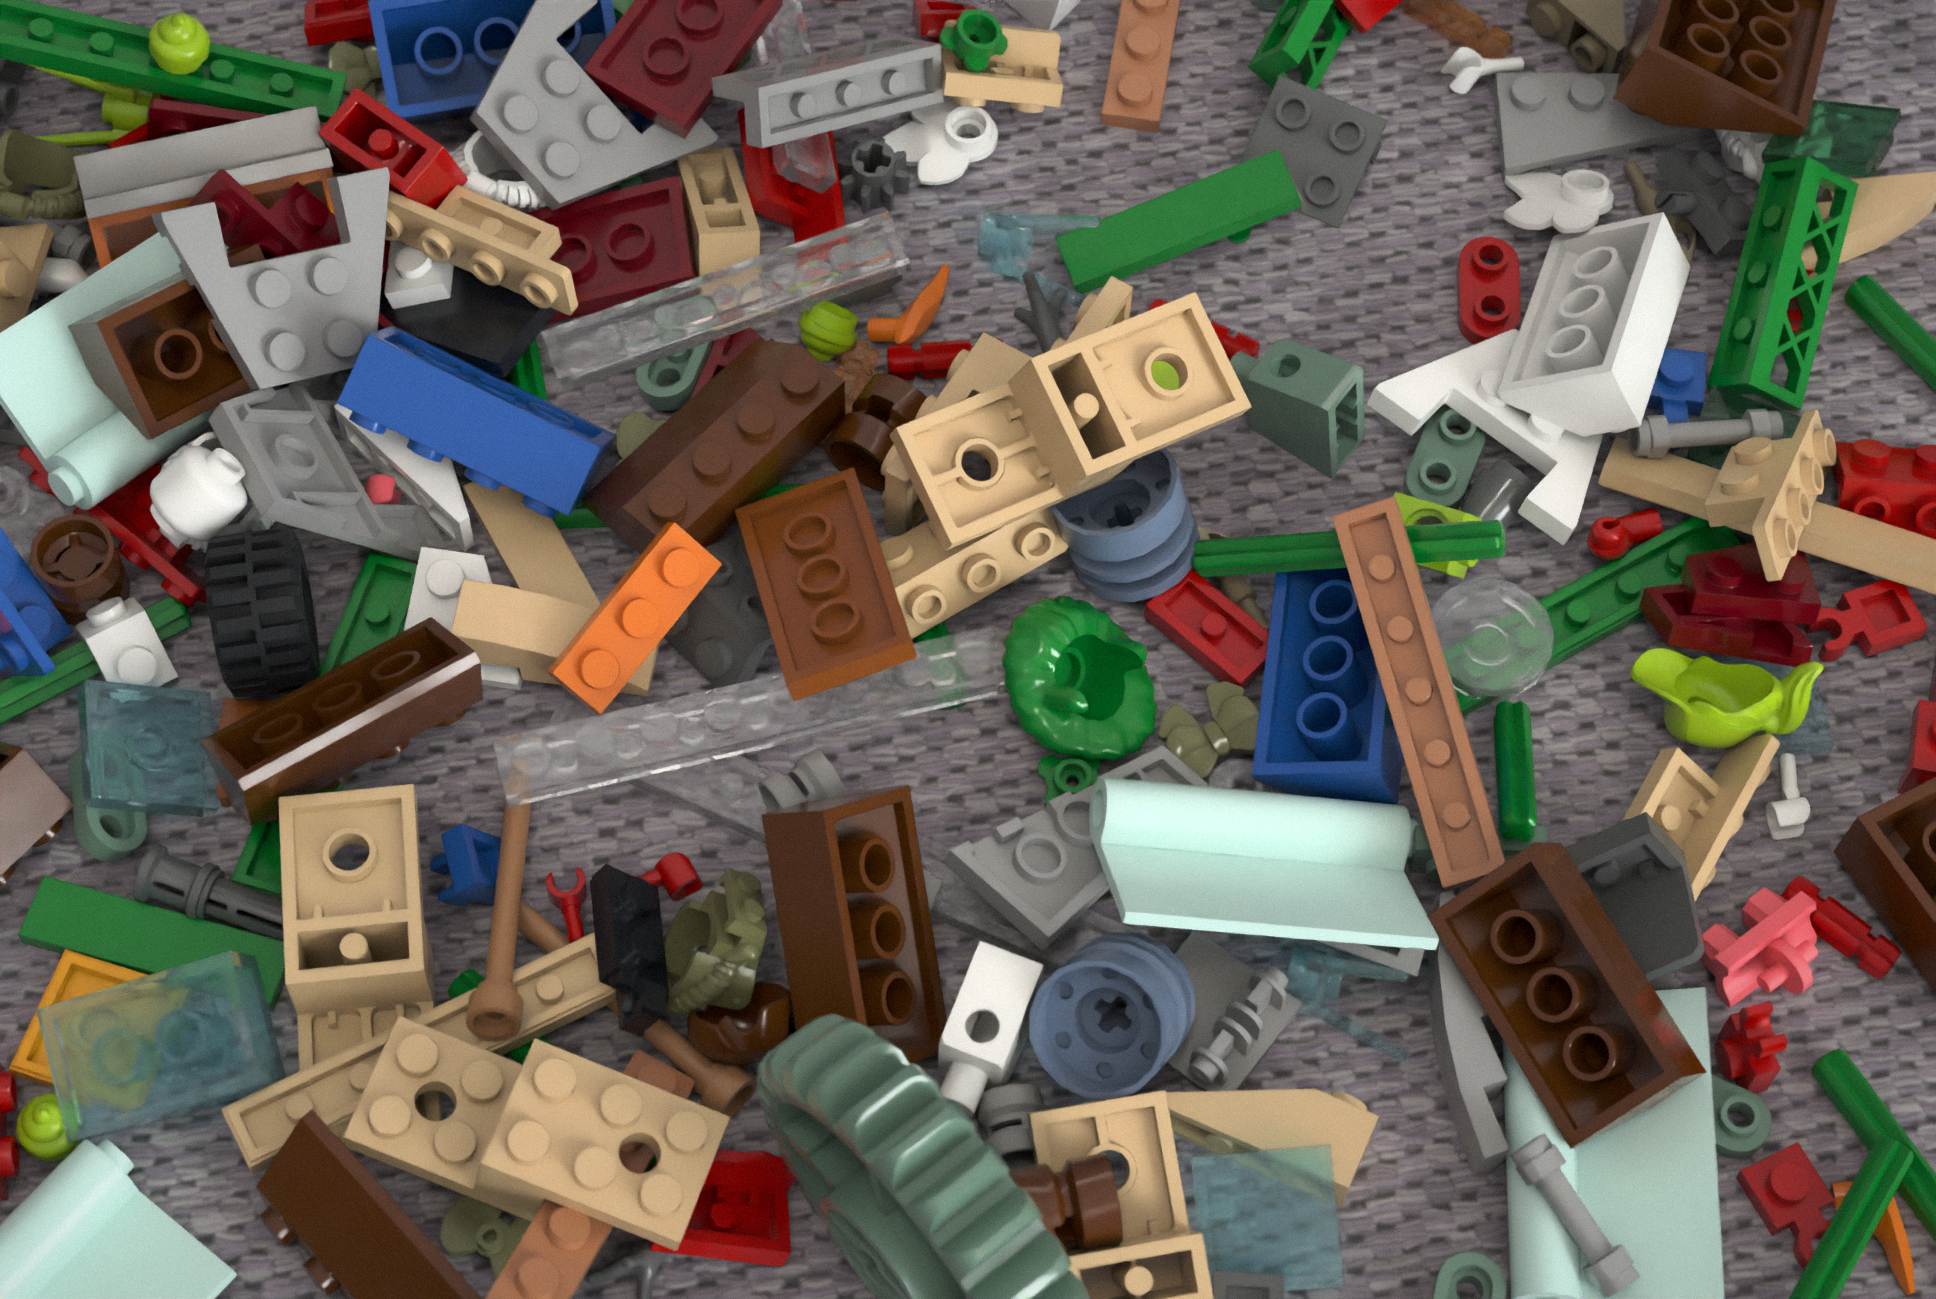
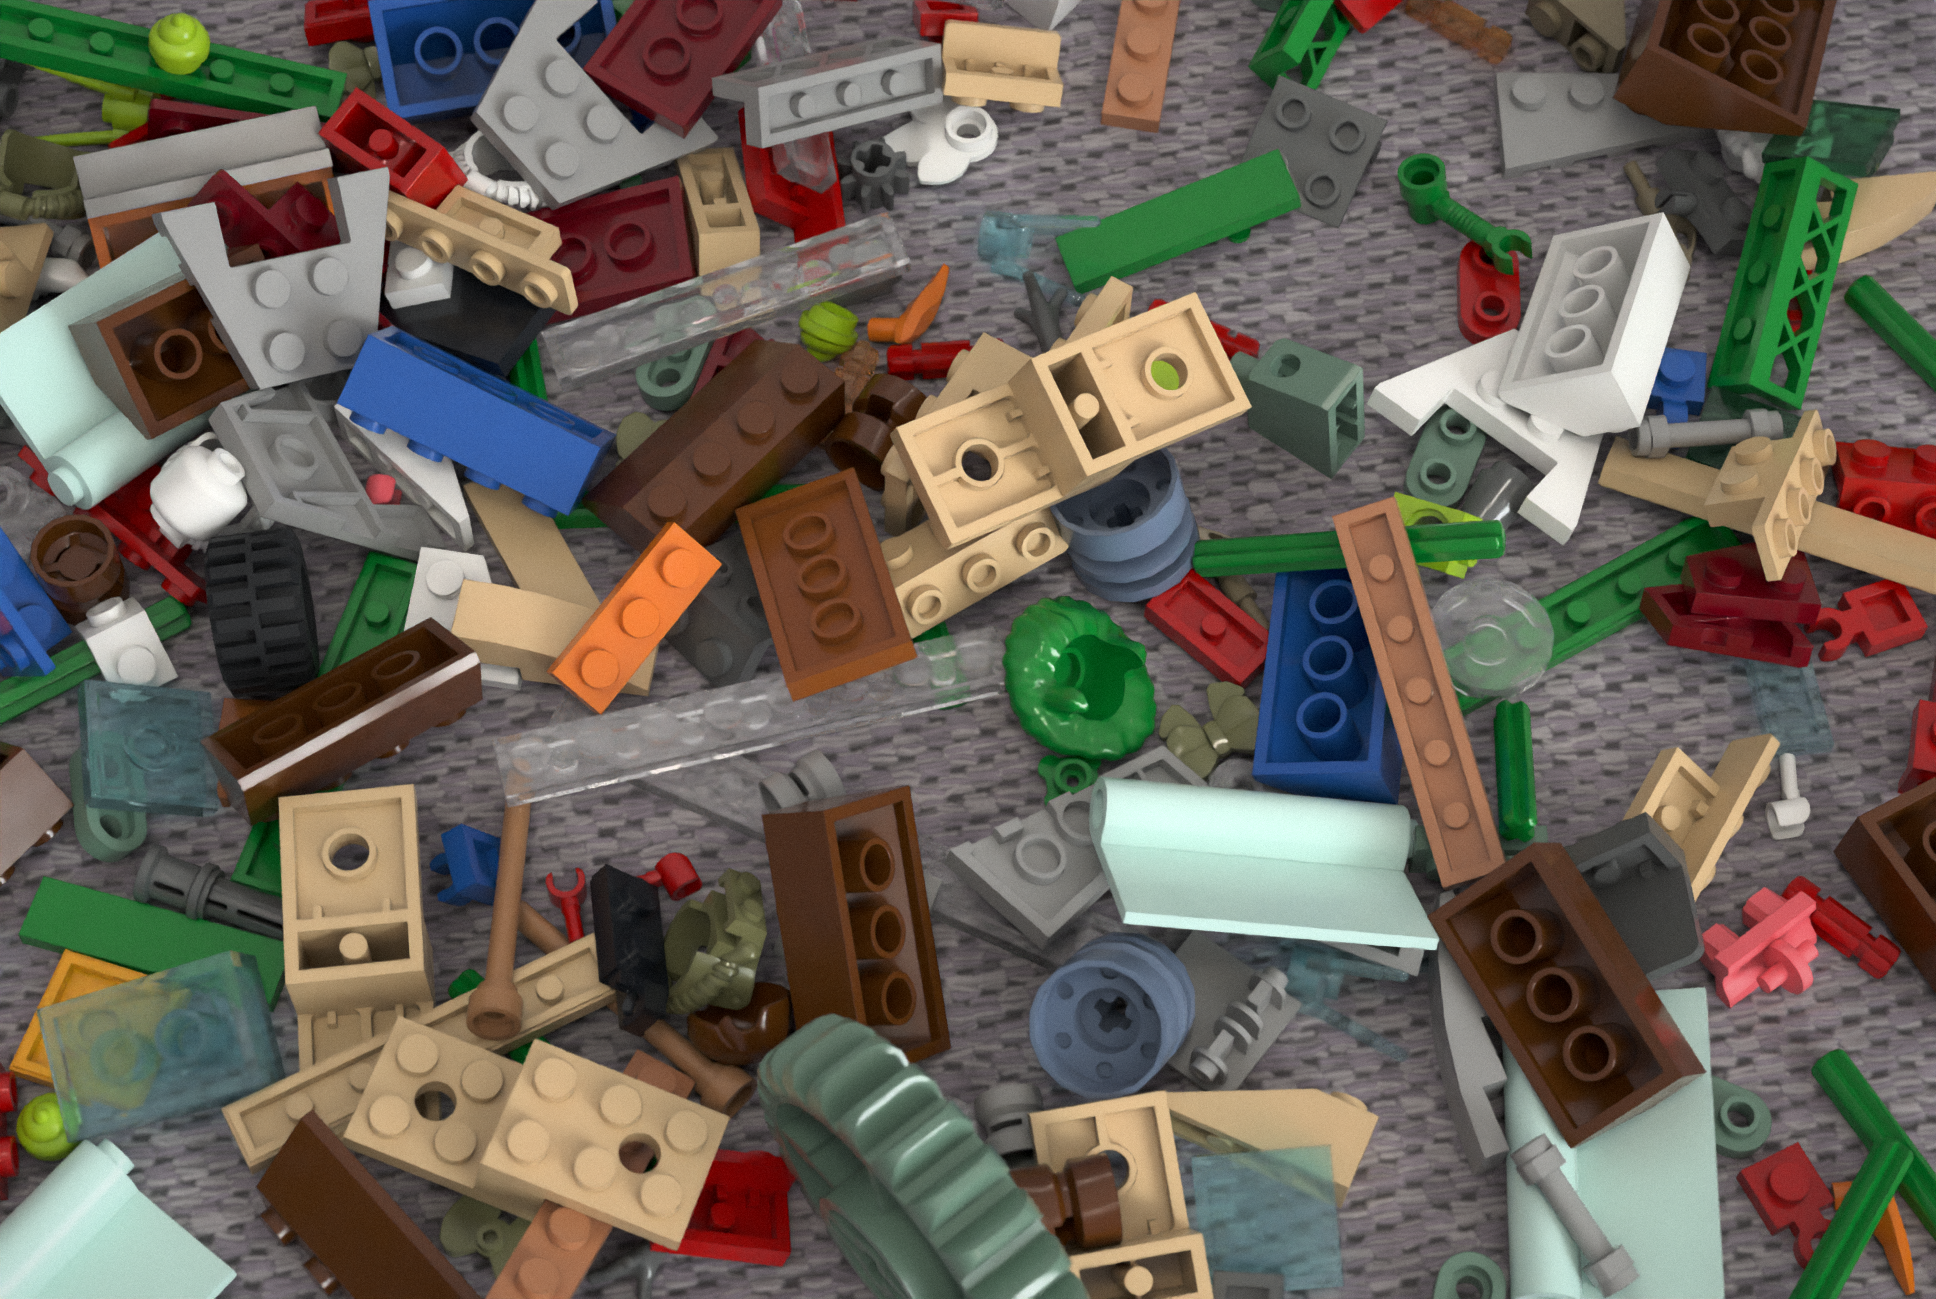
white torso [938,941,1044,1117] -> none
green plate [939,9,1008,72] -> none
white hand [1441,47,1524,94] -> none
white plate [1503,169,1614,234] -> none
red arm [1587,508,1663,561] -> none
lime hair [1630,648,1824,749] -> none
red plate [1714,1001,1787,1094] -> none
none -> green brick [1397,153,1533,275]

